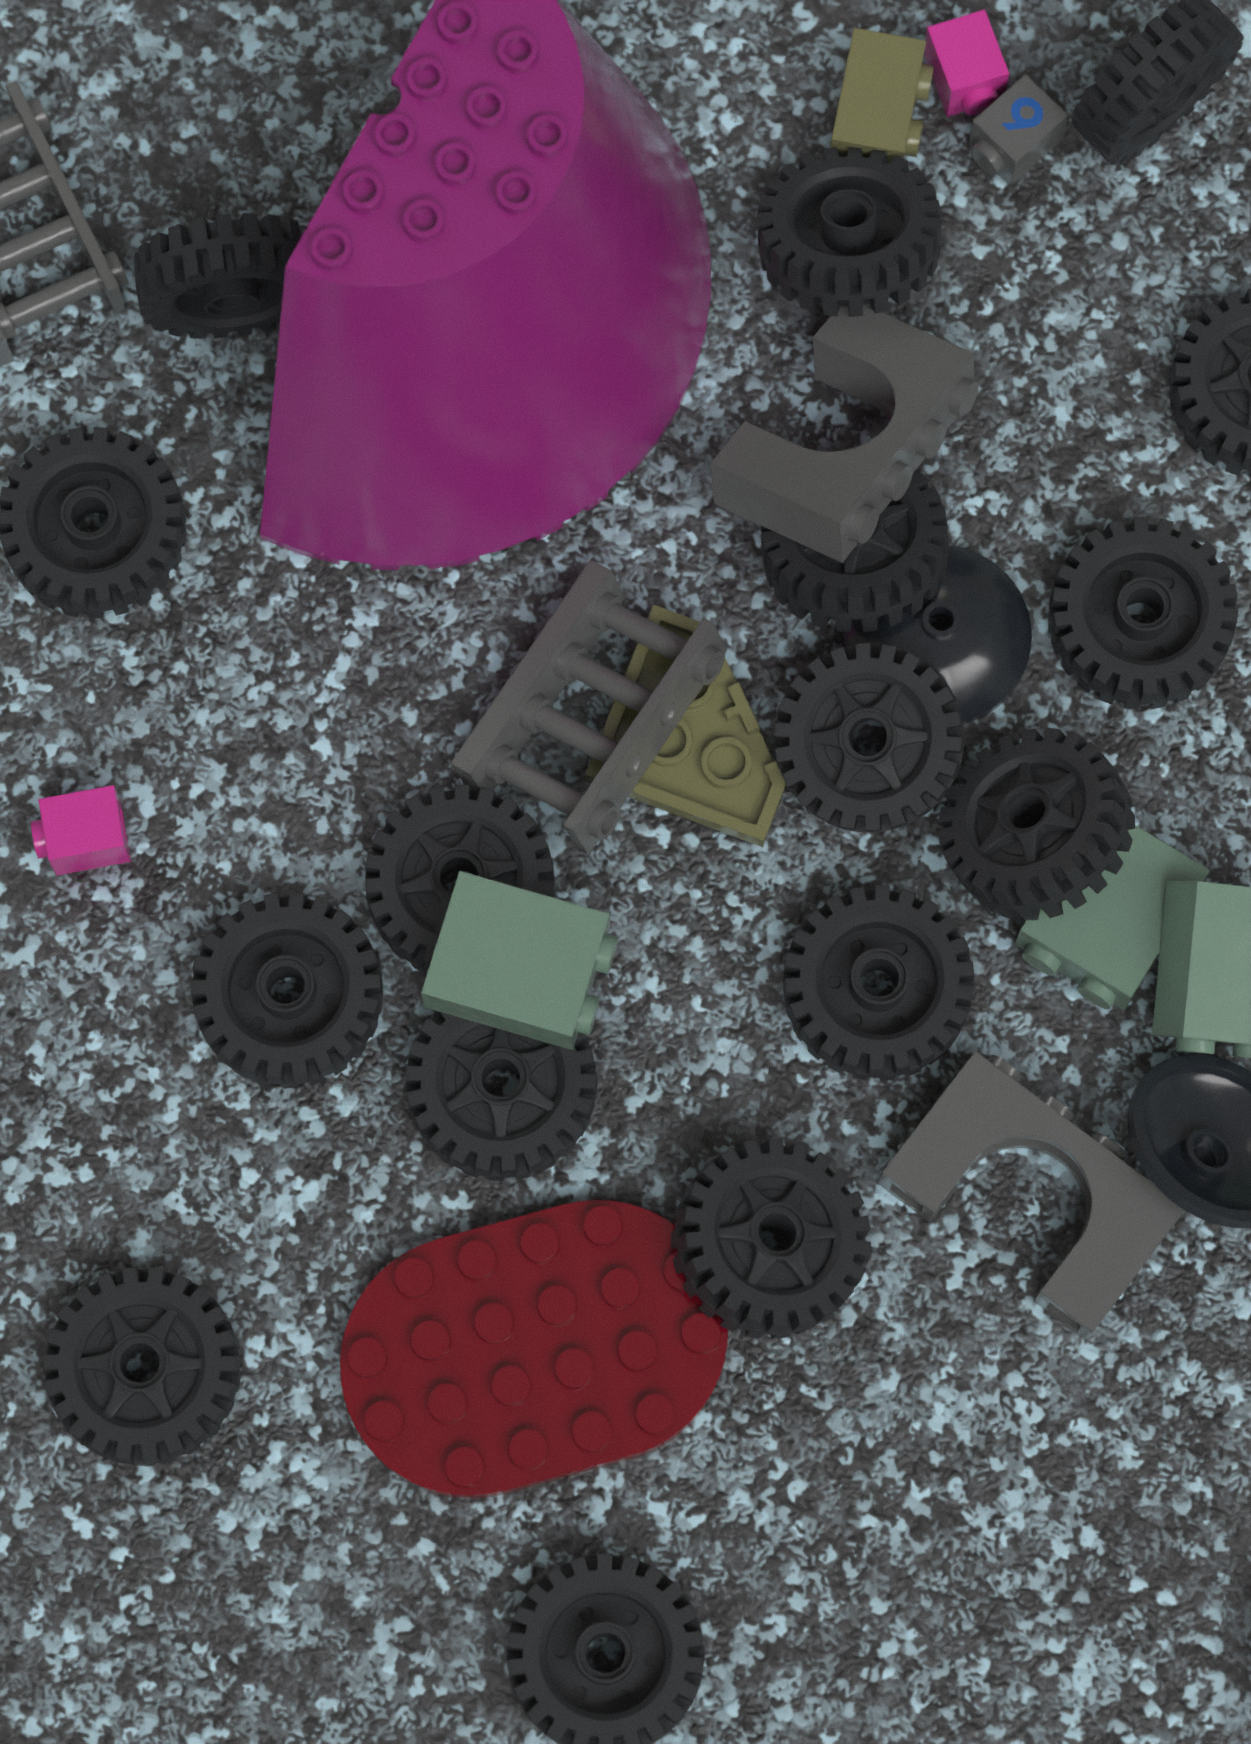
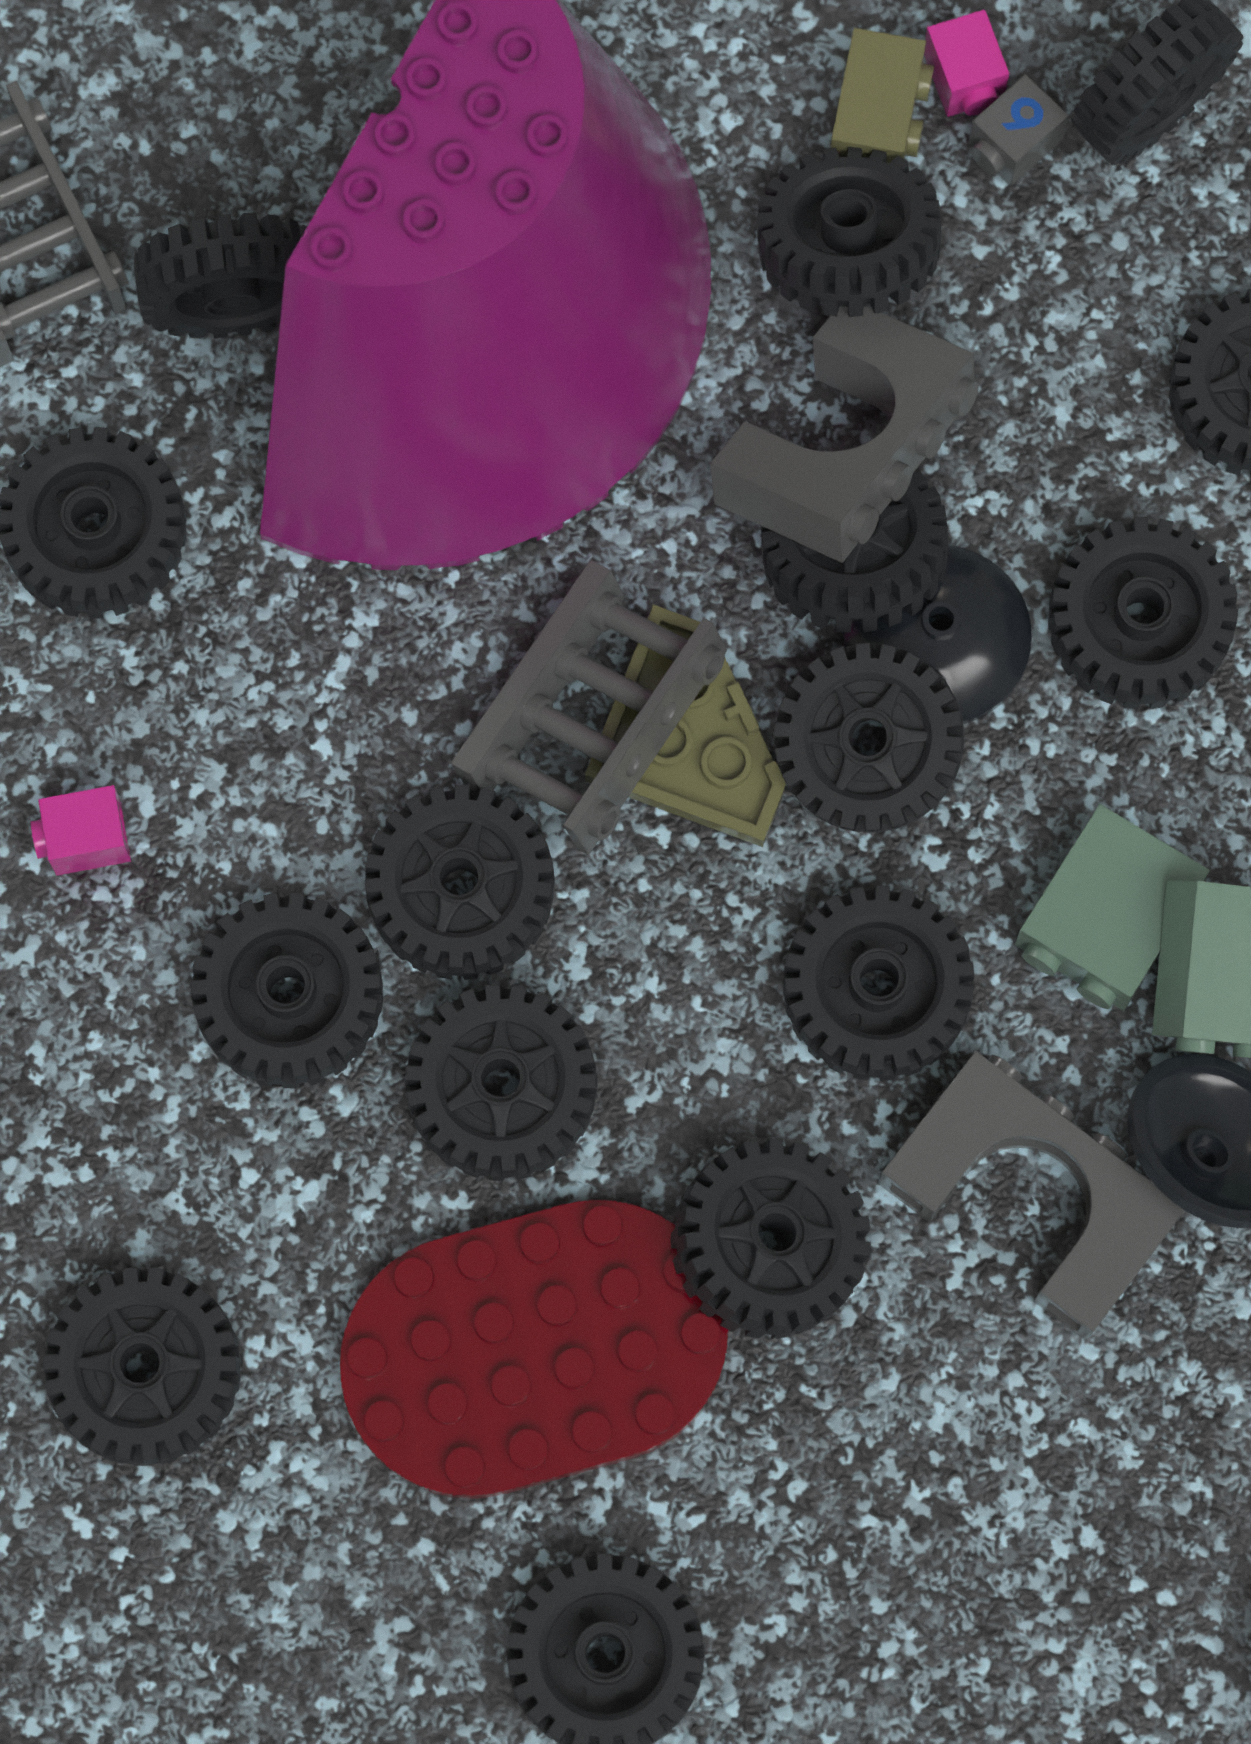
sand green brick [421,871,619,1050] -> none
black wheel [938,728,1135,921] -> none

